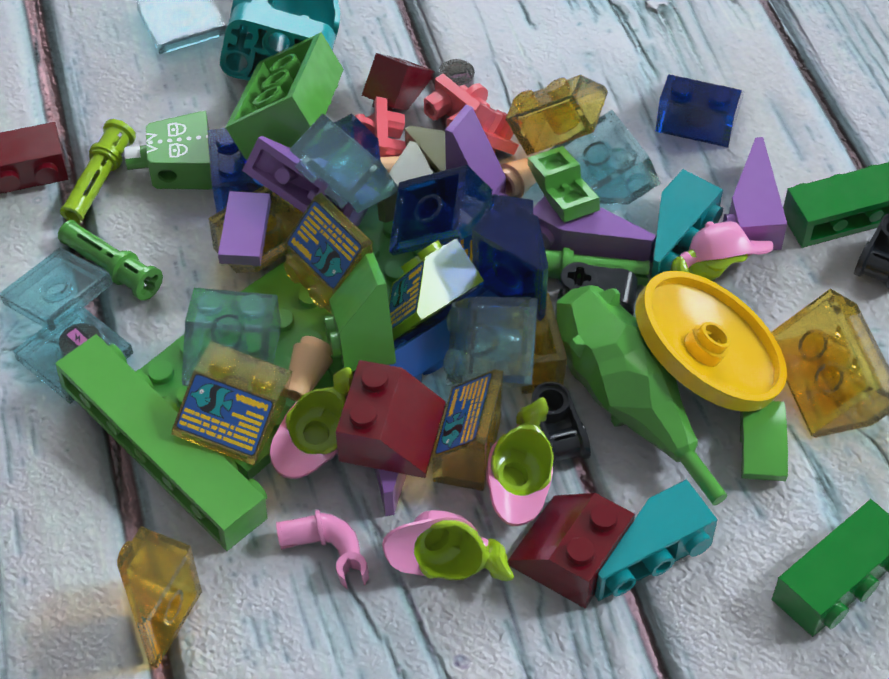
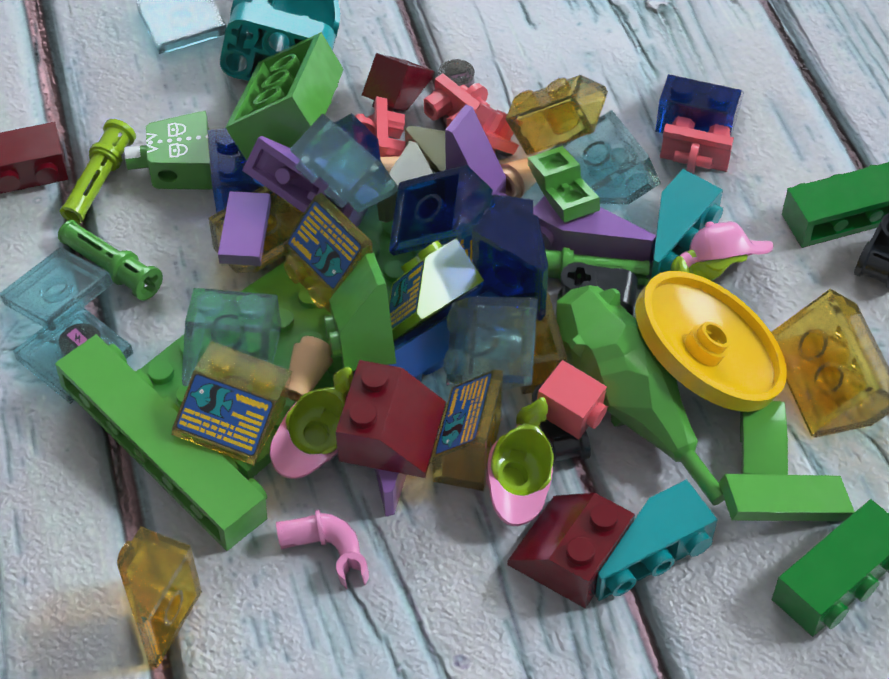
lime hair [382,510,514,581] -> none
medium lavender slope [723,137,787,251] -> none
none -> coral brick [537,360,608,439]
none -> coral hips [660,116,734,174]
none -> bright green tile [718,474,855,521]

